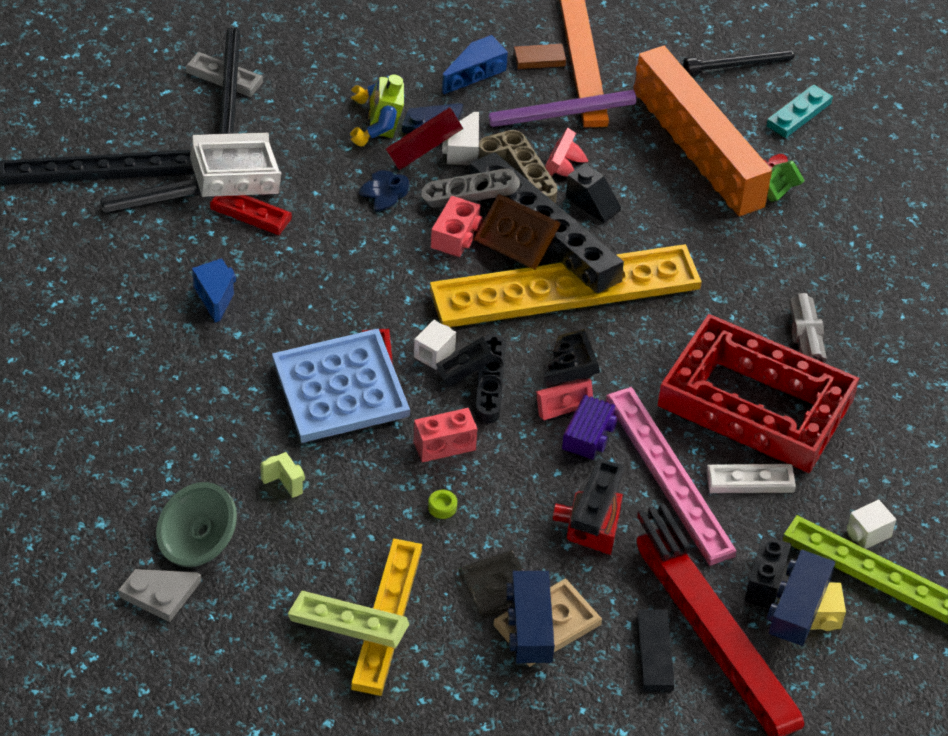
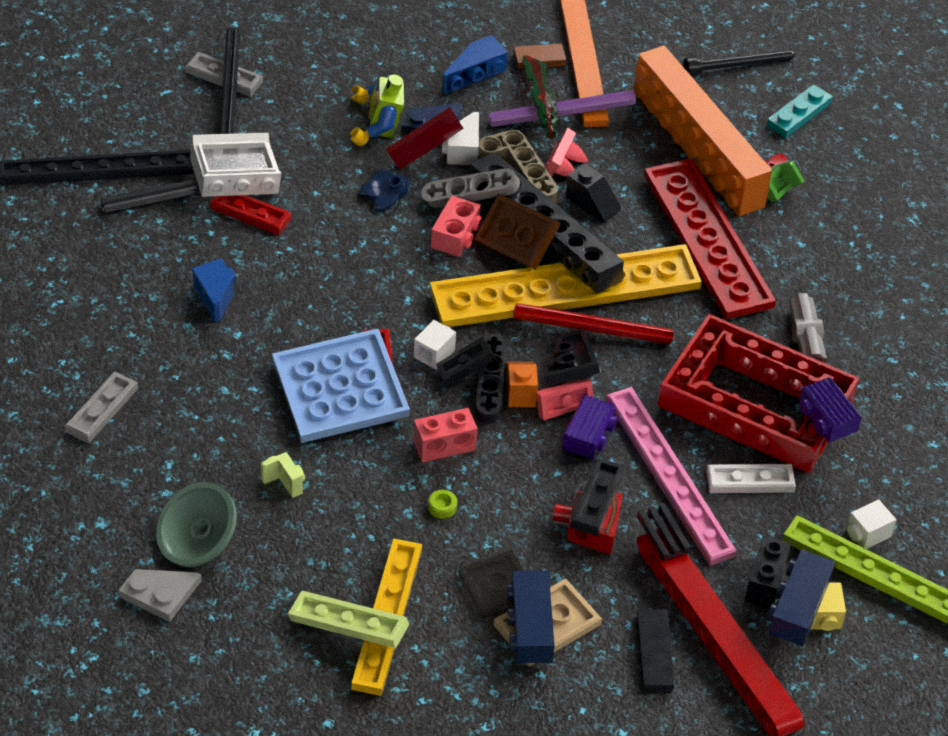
none -> light grey tile [65,371,138,444]
none -> orange slope [505,362,538,407]
none -> red axle [513,303,674,345]
none -> dark green sword [523,55,558,139]
none -> red plate [644,158,776,320]
none -> dark purple brick [799,377,862,443]

